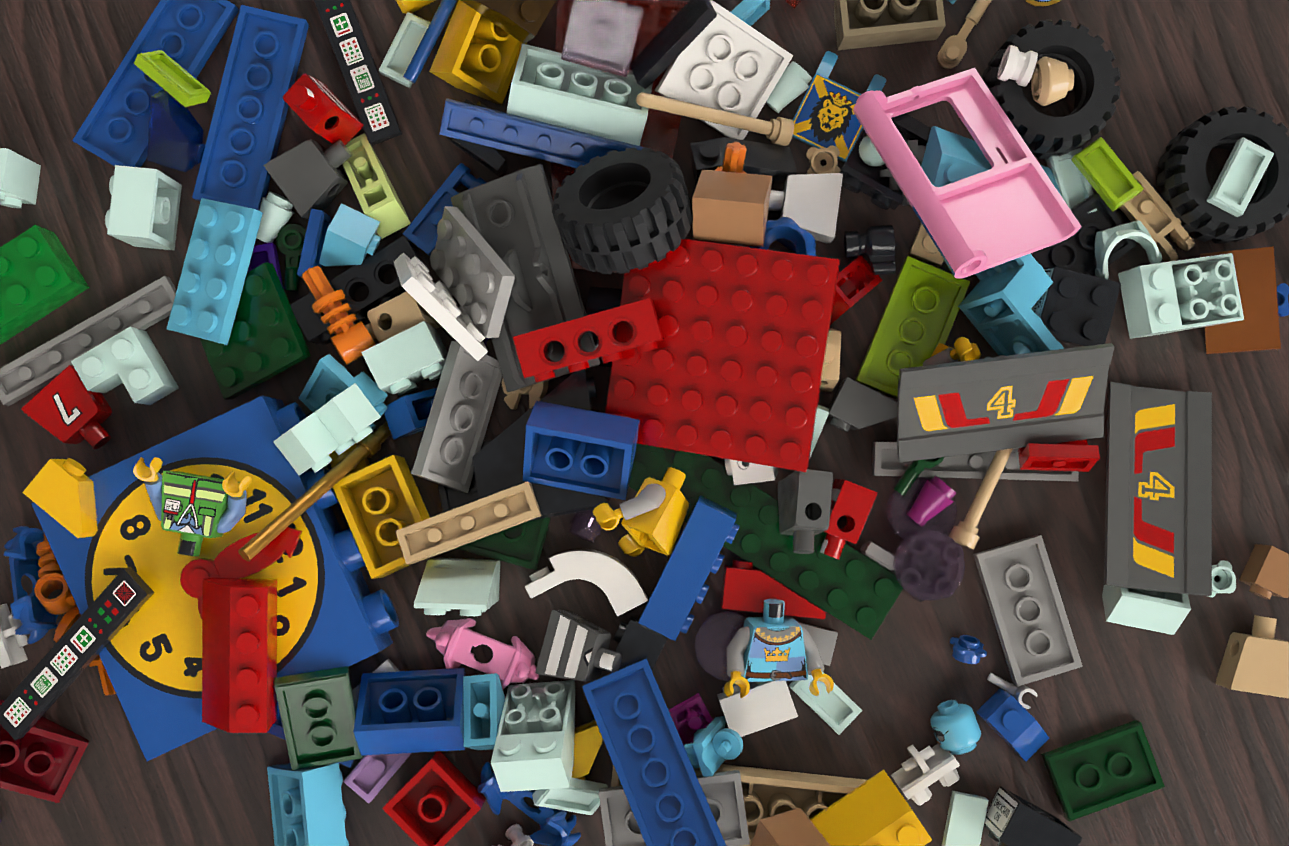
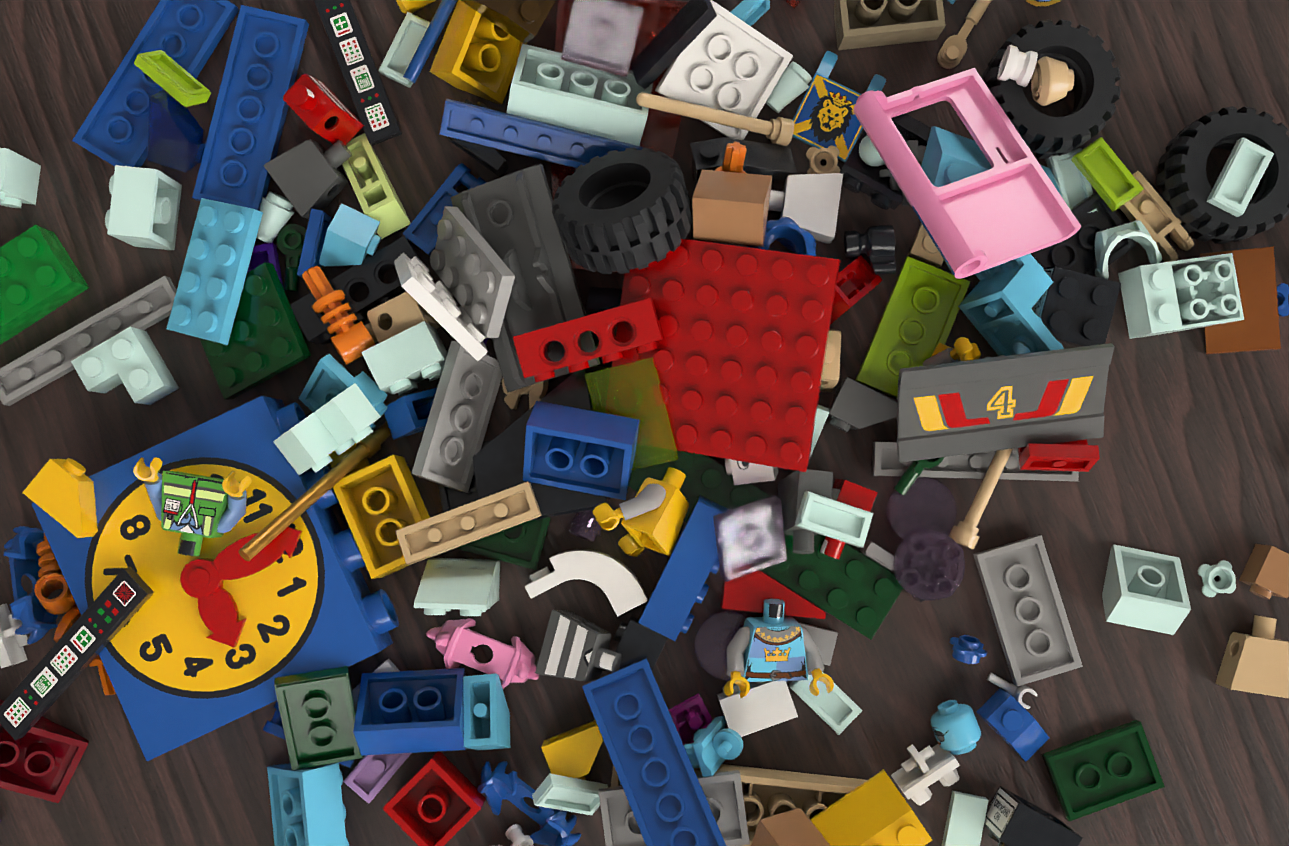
red torso [21,365,112,449] -> none
red slope [202,579,277,733] -> none
light aqua slope [491,680,575,792] -> none
magenta cone [907,475,957,527] -> none
dark grey hinge [1104,382,1212,596] -> none
none -> clear neon green tile [585,357,679,470]
none -> clear purple tile [713,495,787,582]
none -> light aqua tile [794,491,873,547]

